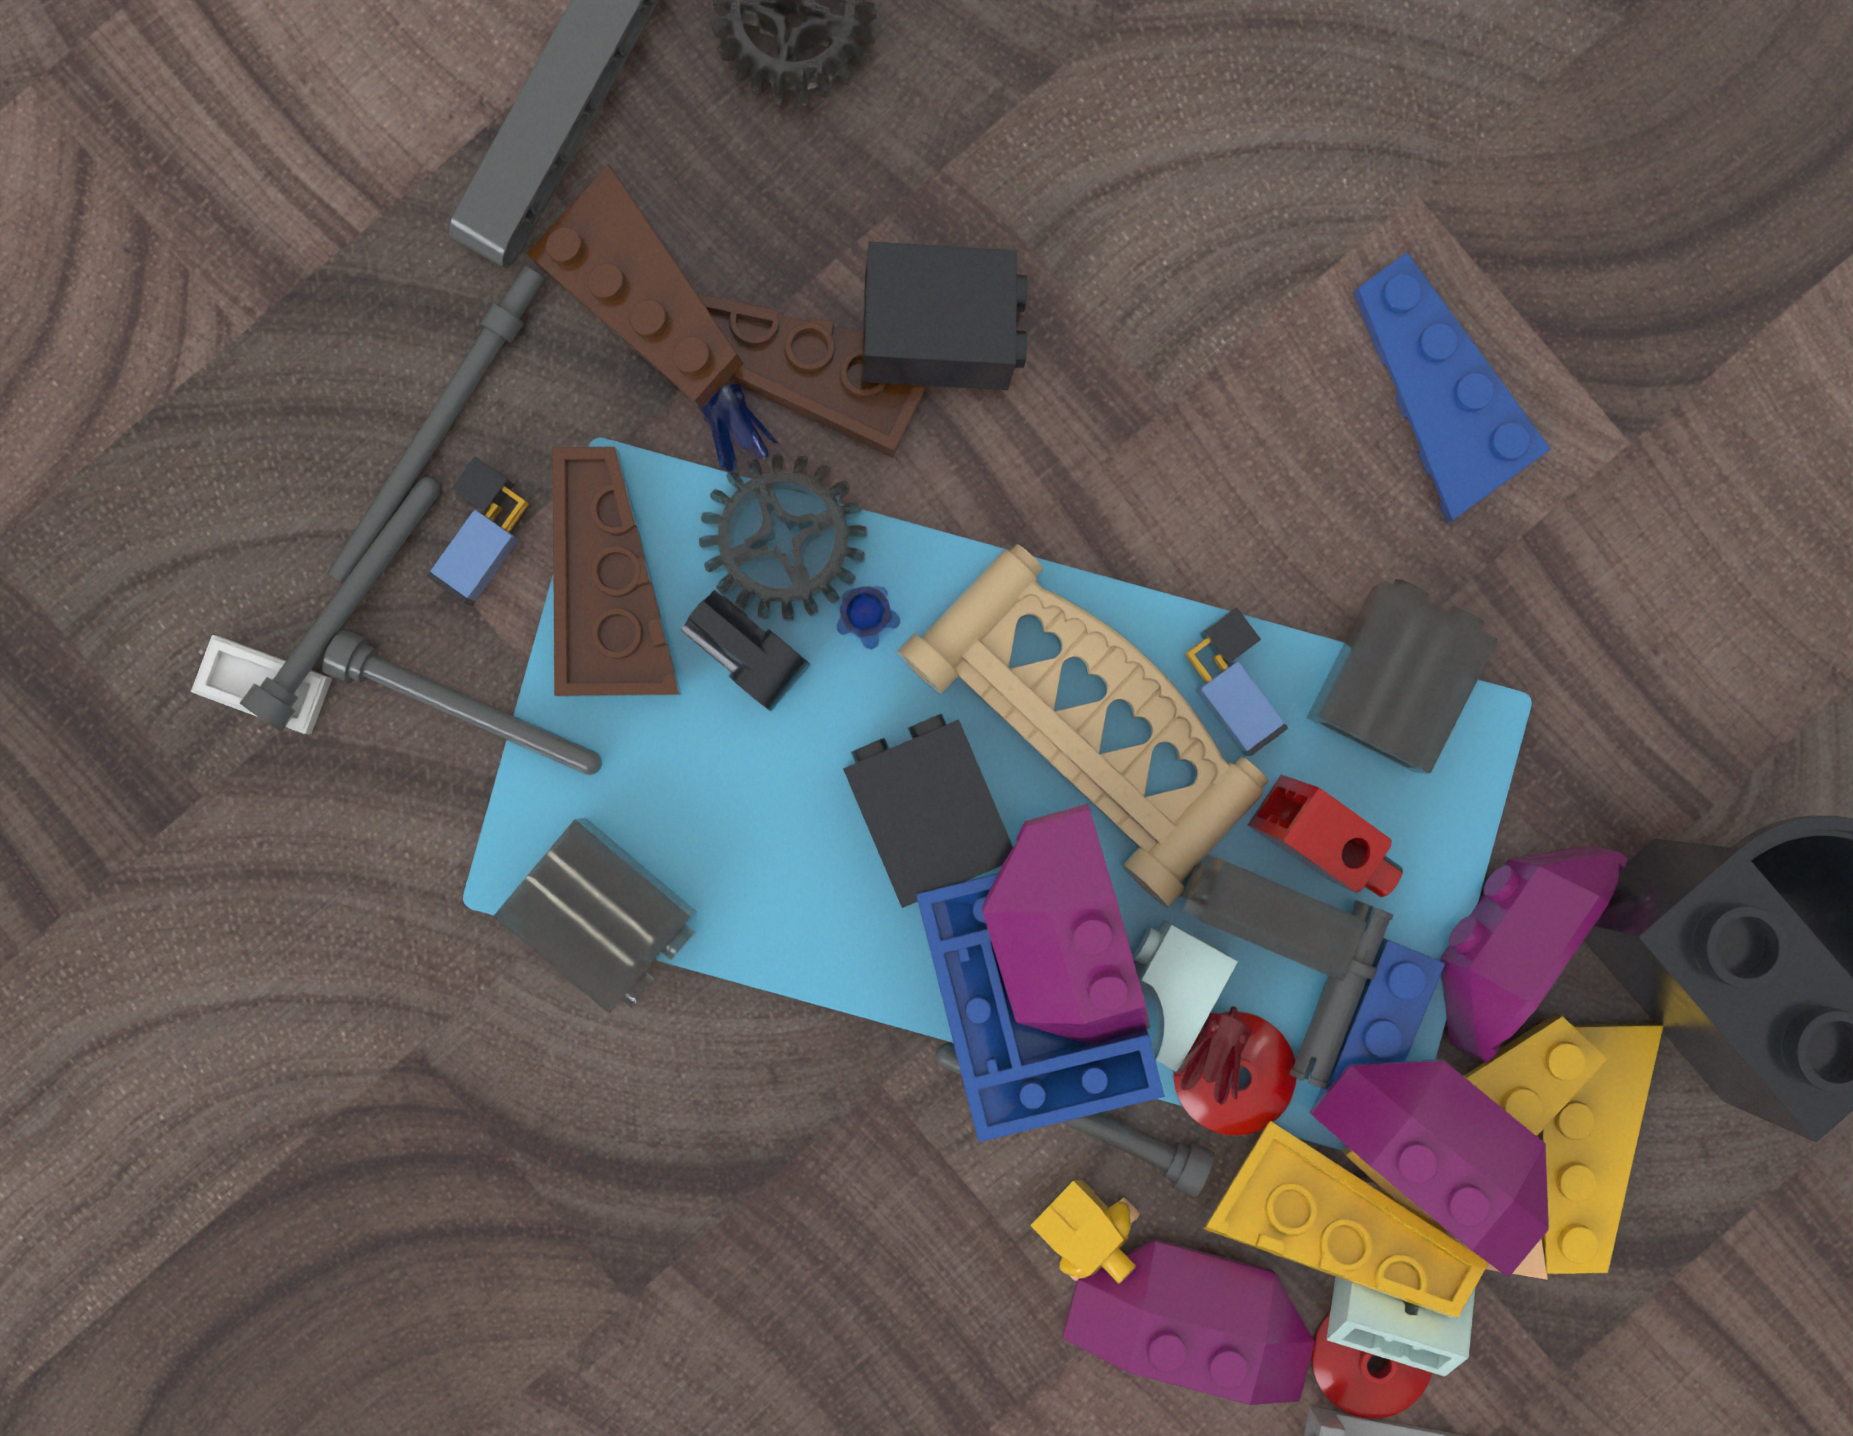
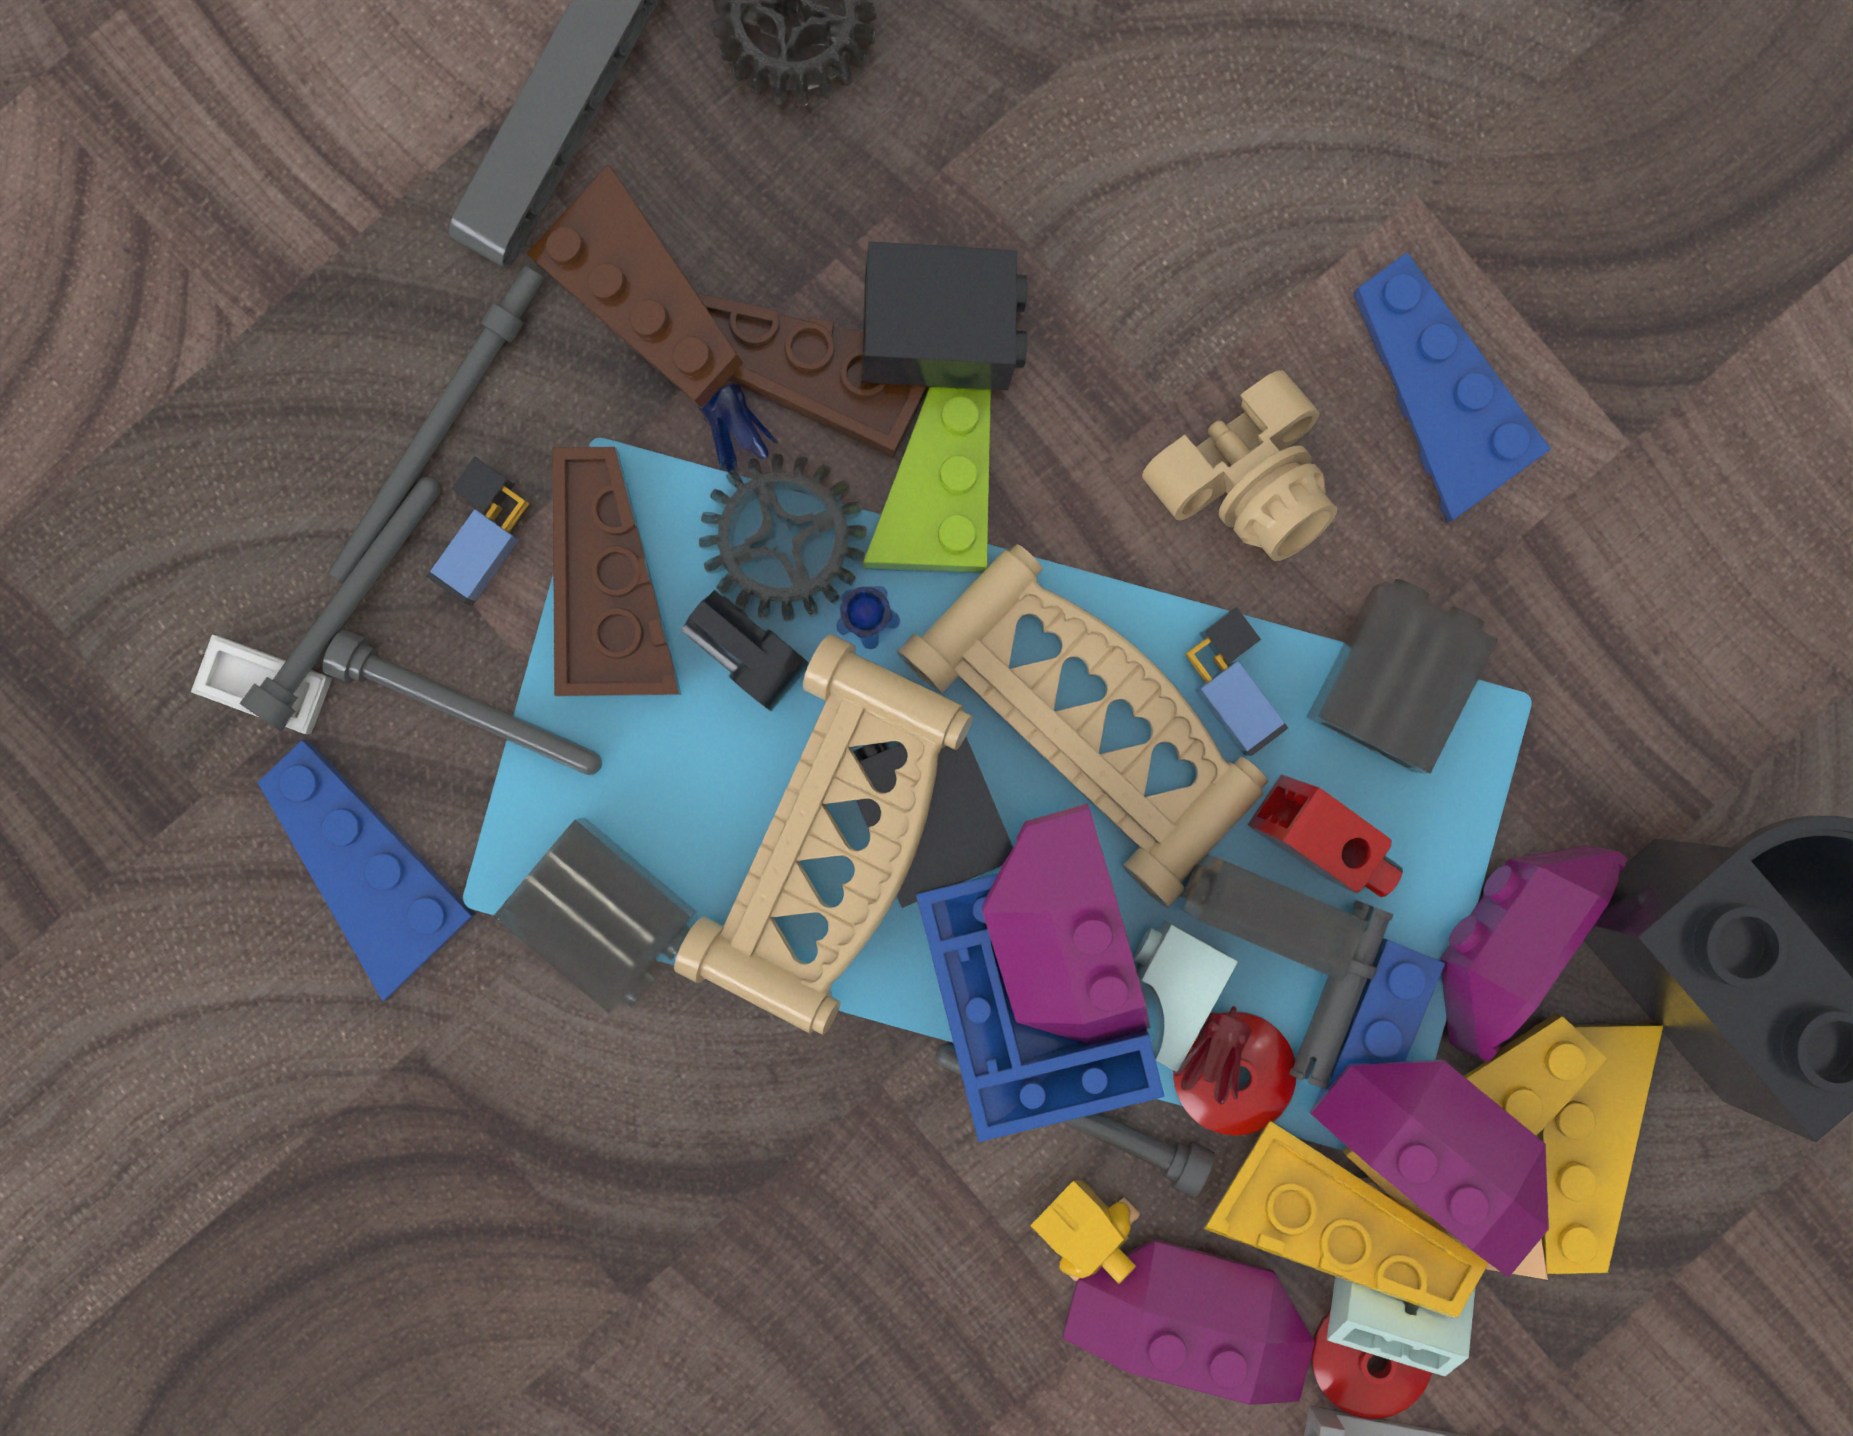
none -> blue wing [257,740,476,1001]
none -> tan piece [674,634,973,1035]
none -> lime wing [863,387,991,573]
none -> tan beam [1142,370,1337,561]

